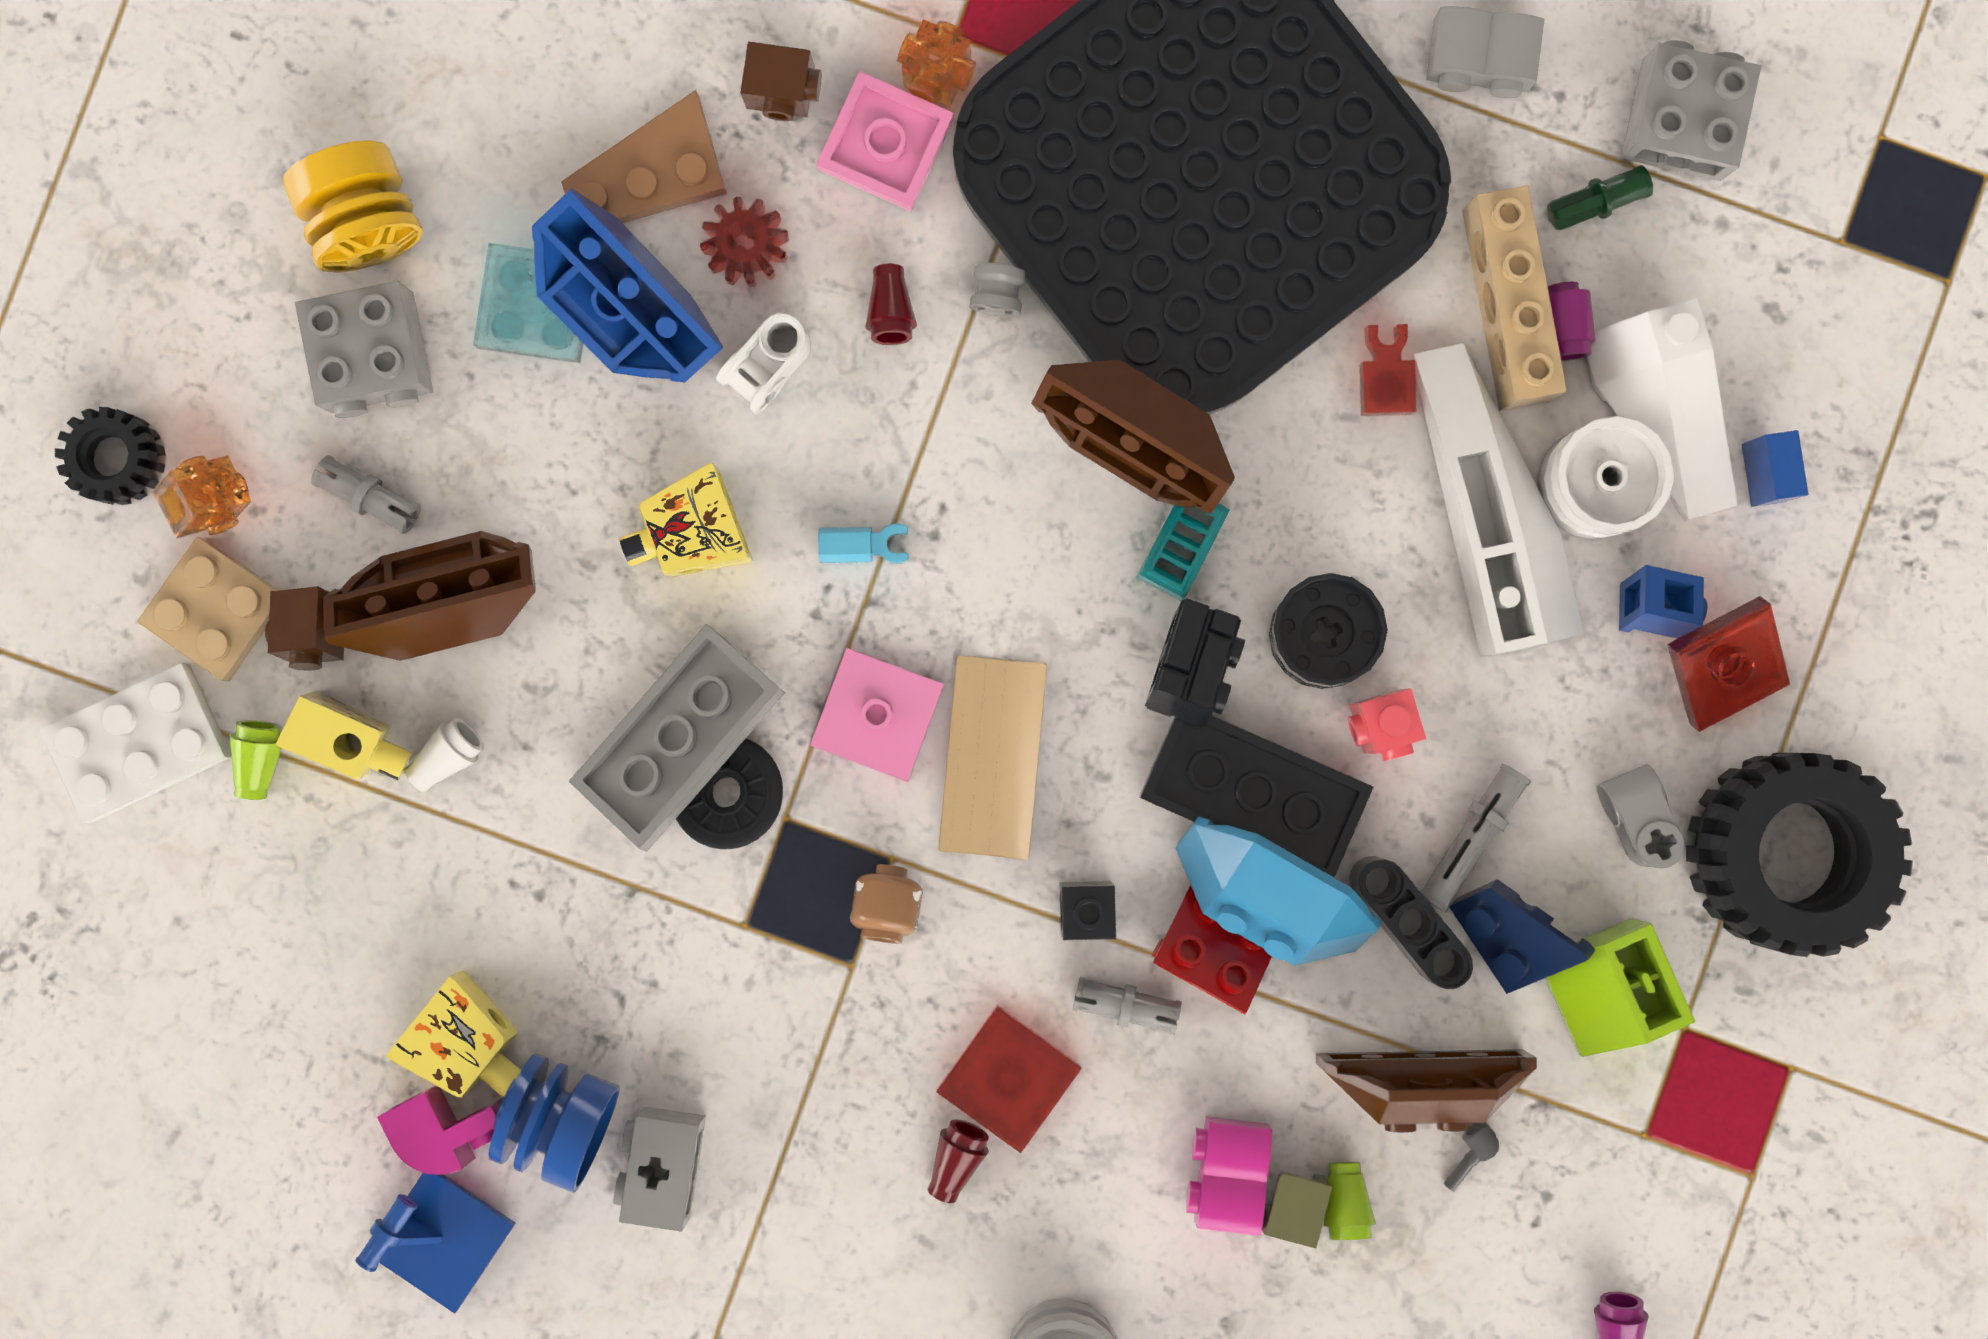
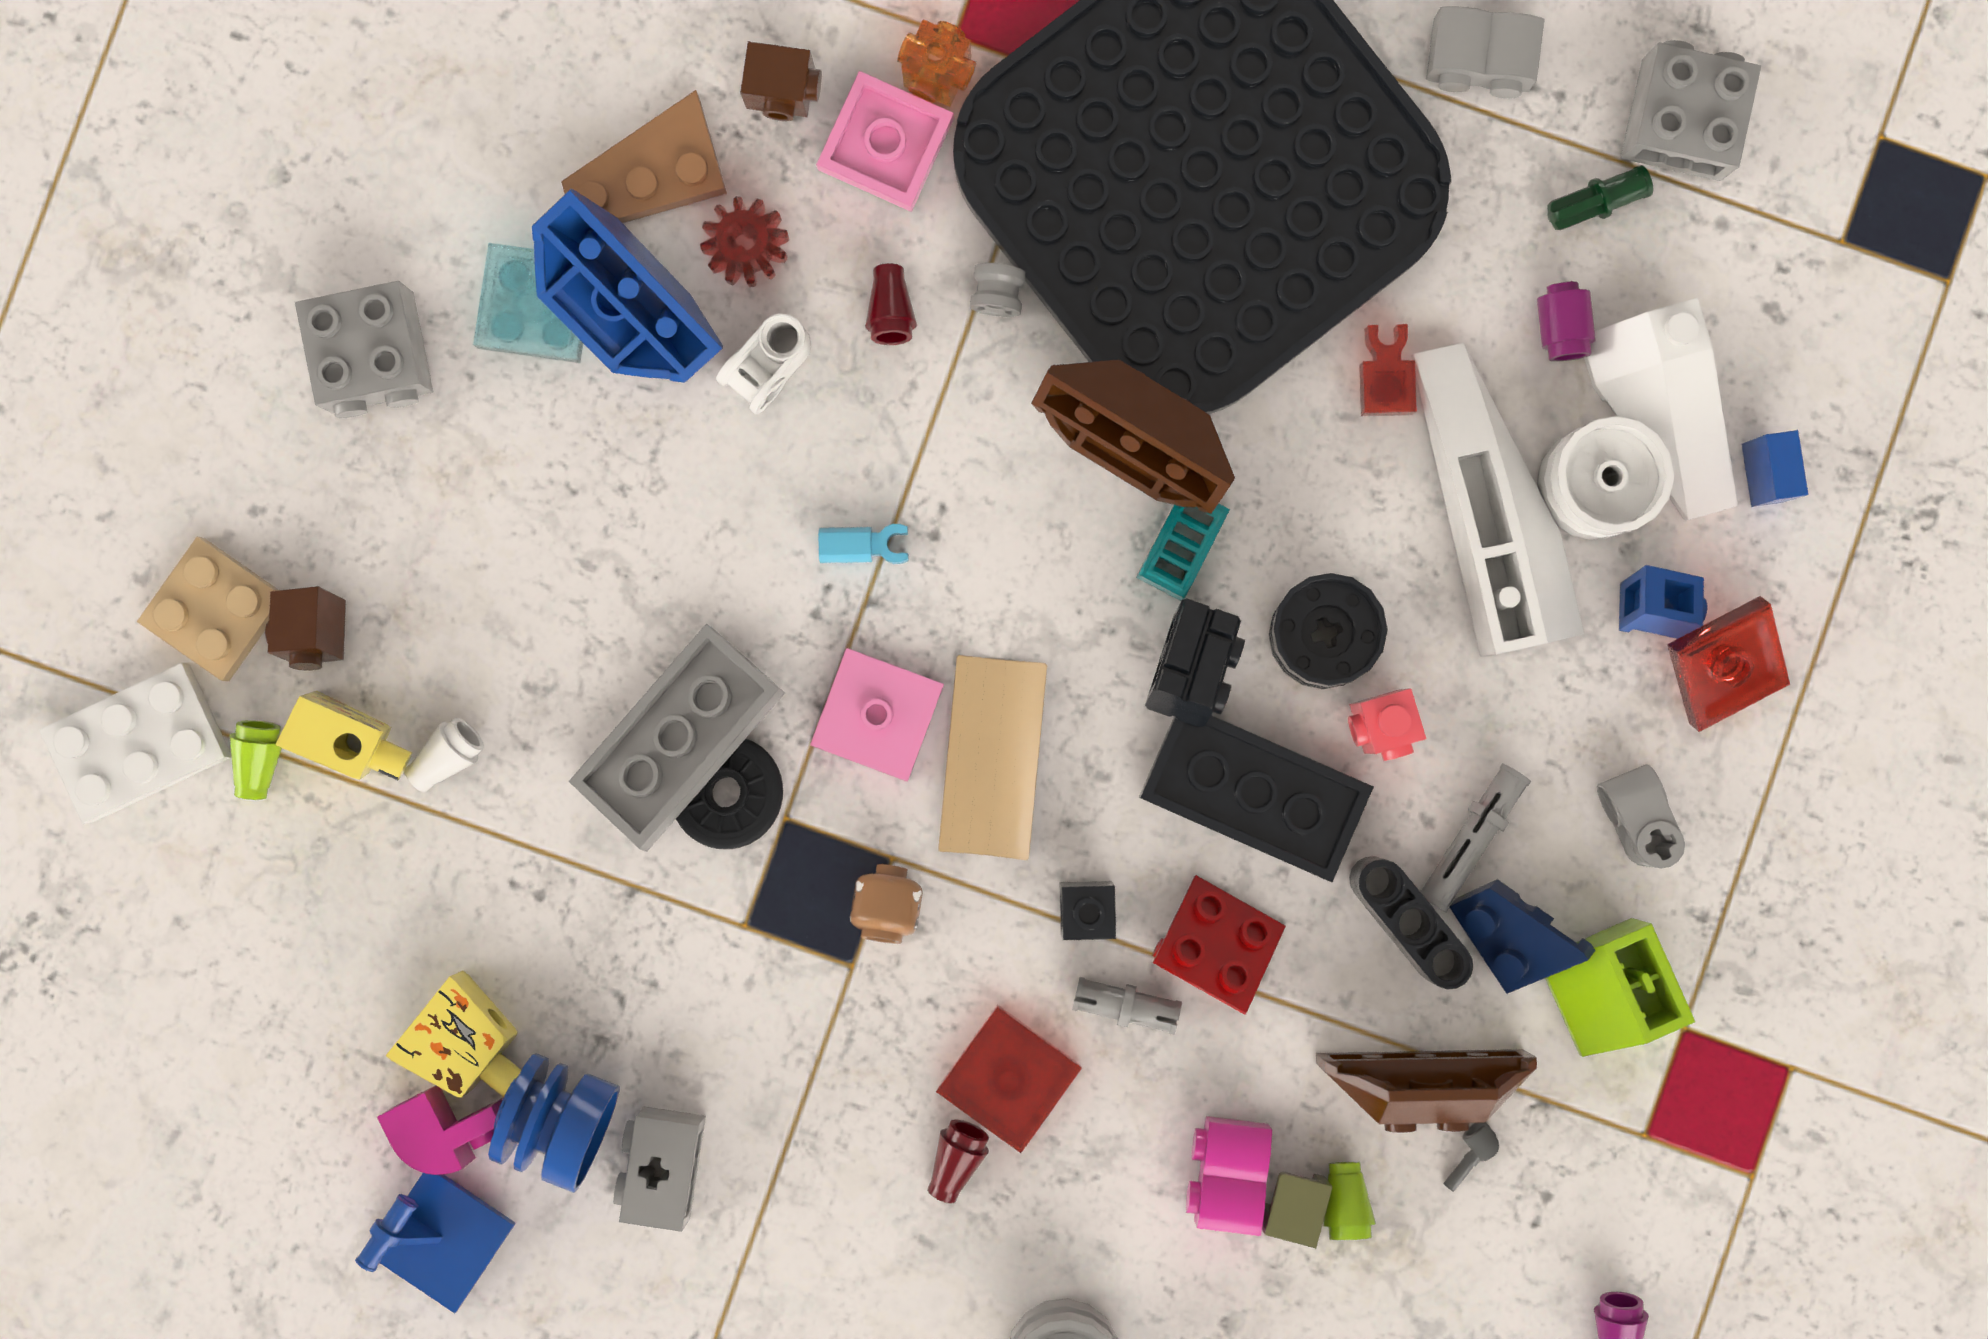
black tyre [55,407,166,505] -> none
clear orange brick [152,455,252,539] -> none
yellow wheel [283,140,423,273] -> none
light grey pin [311,455,421,534] -> none
reddish brown wedge [323,531,536,661] -> none
light yellow torso [619,463,753,577] -> none
dark azure wedge [1176,817,1382,966] -> none
tan brick [1462,185,1567,411] -> none
black tyre [1686,753,1913,957] -> none

